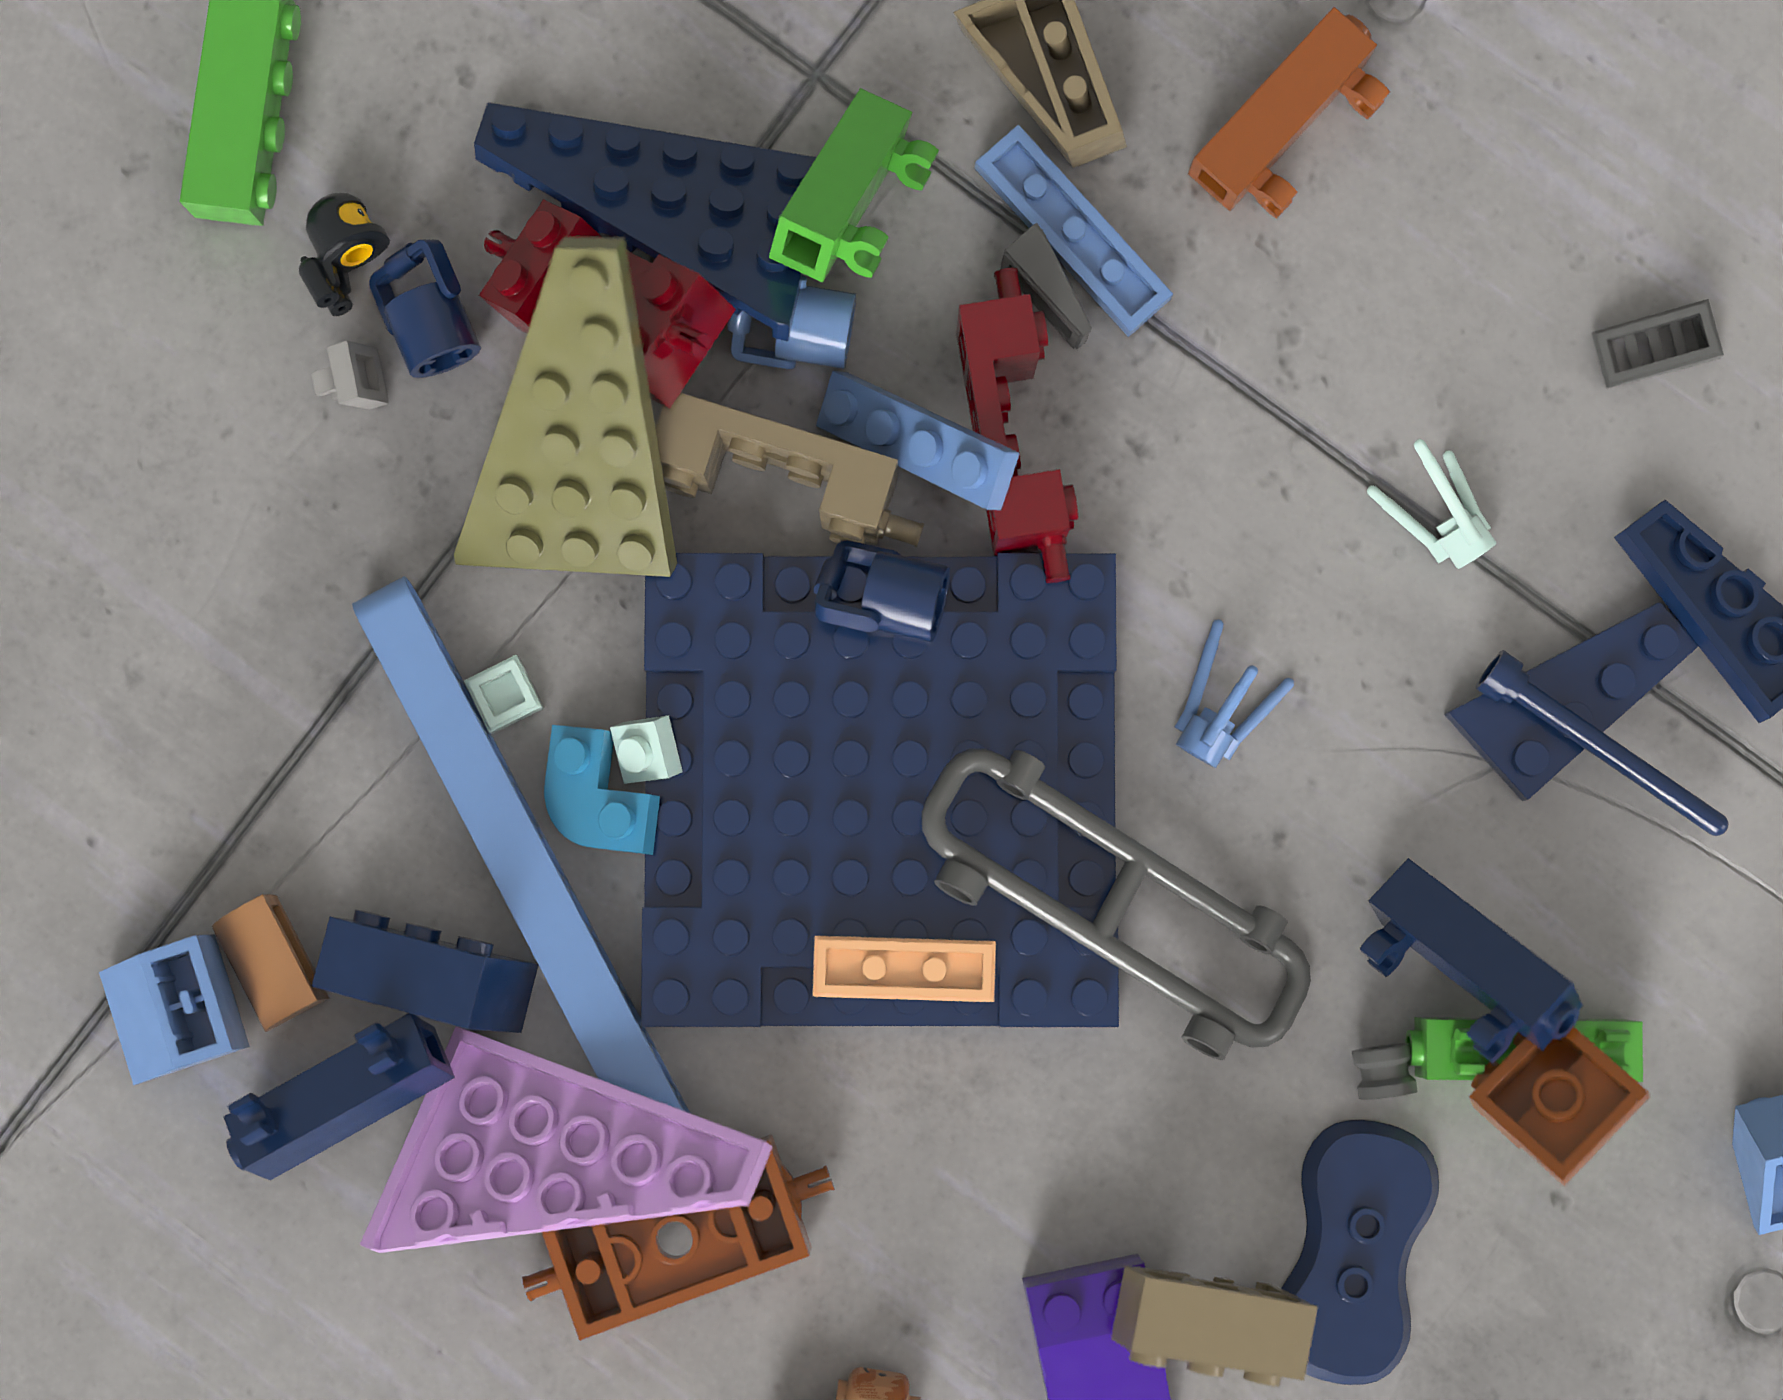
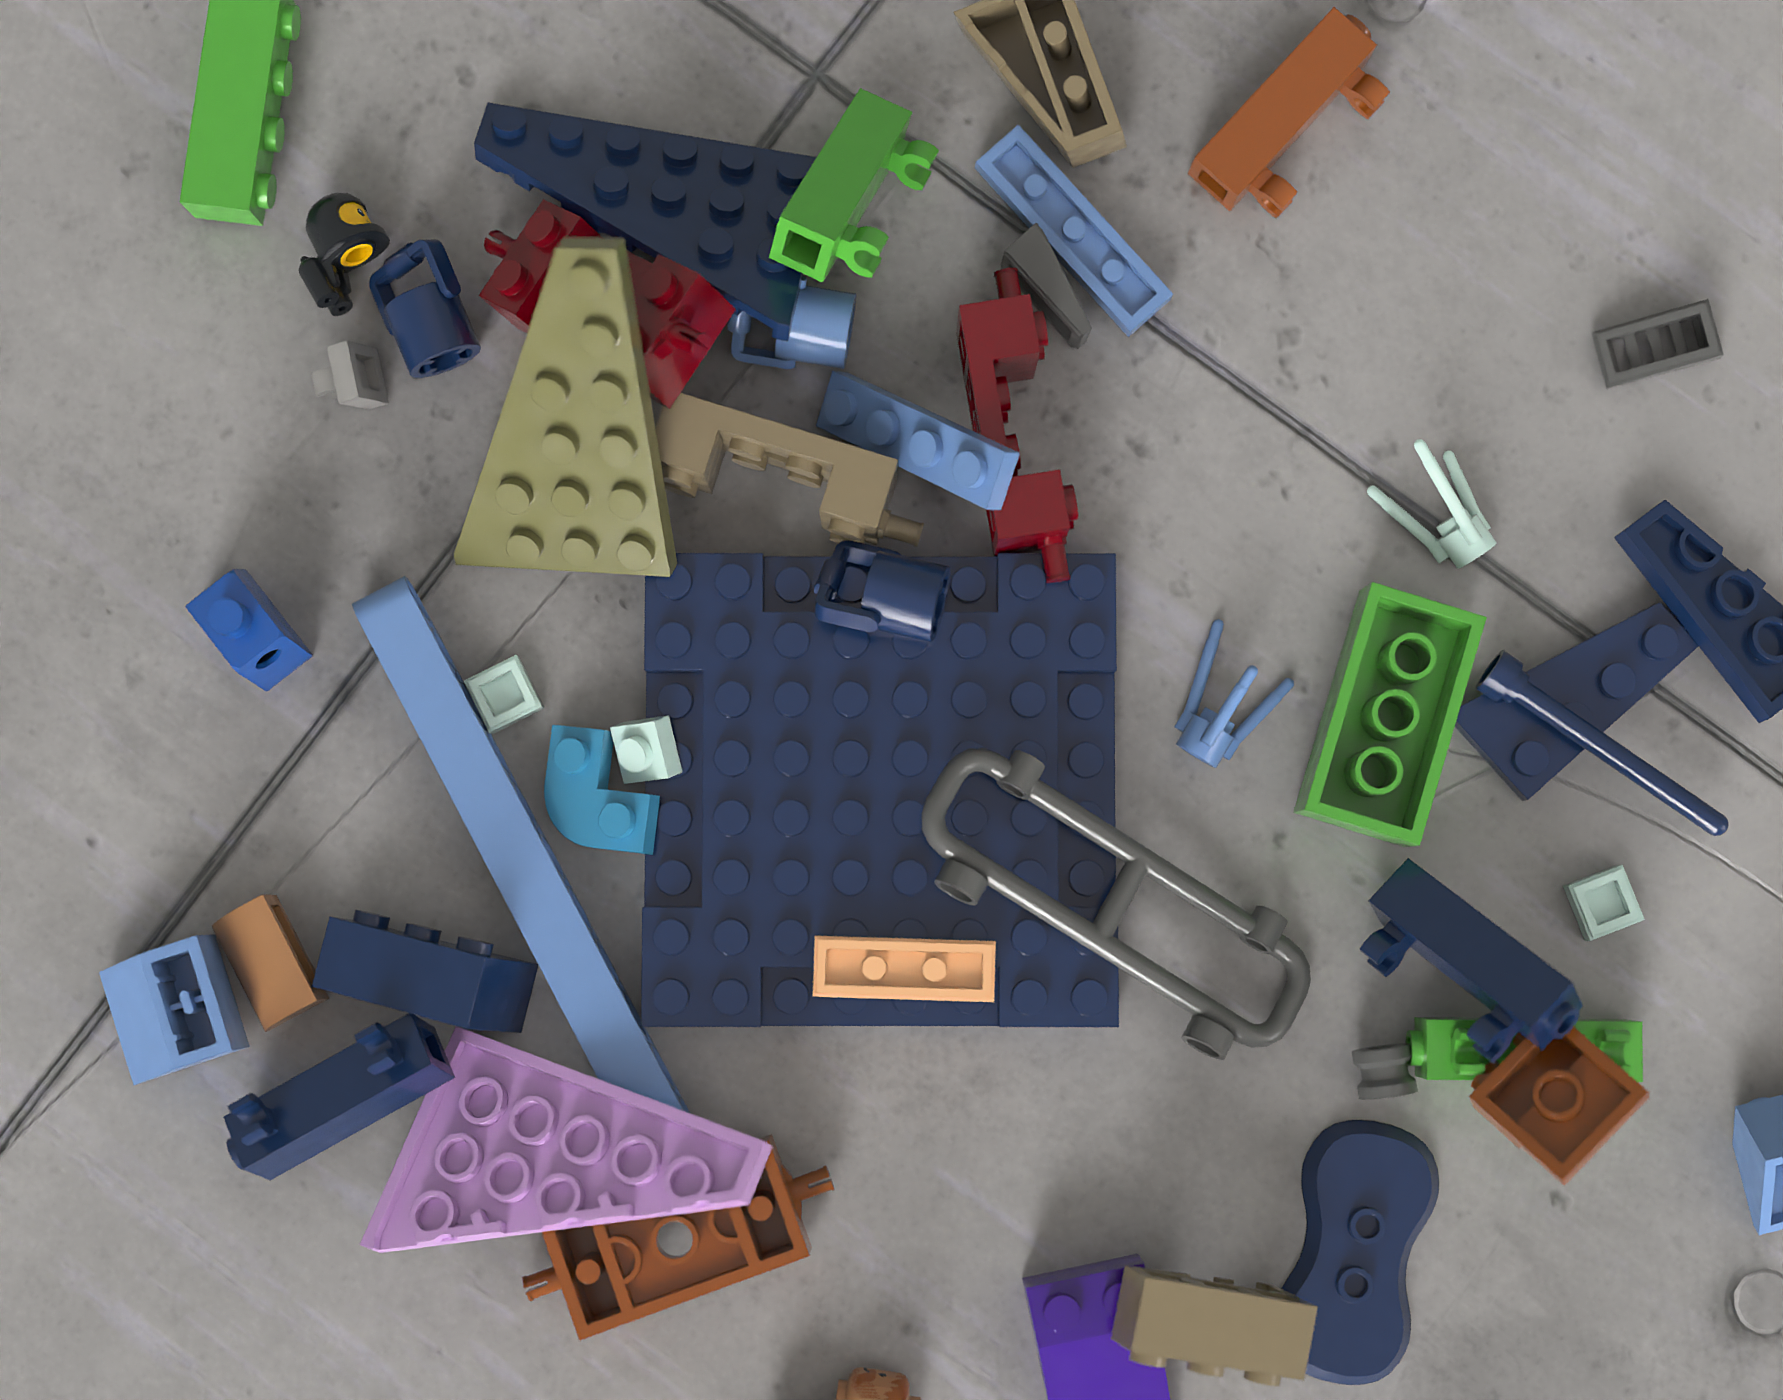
none -> blue torso [186,569,313,692]
none -> bright green brick [1293,582,1487,847]
none -> light aqua tile [1563,865,1645,941]

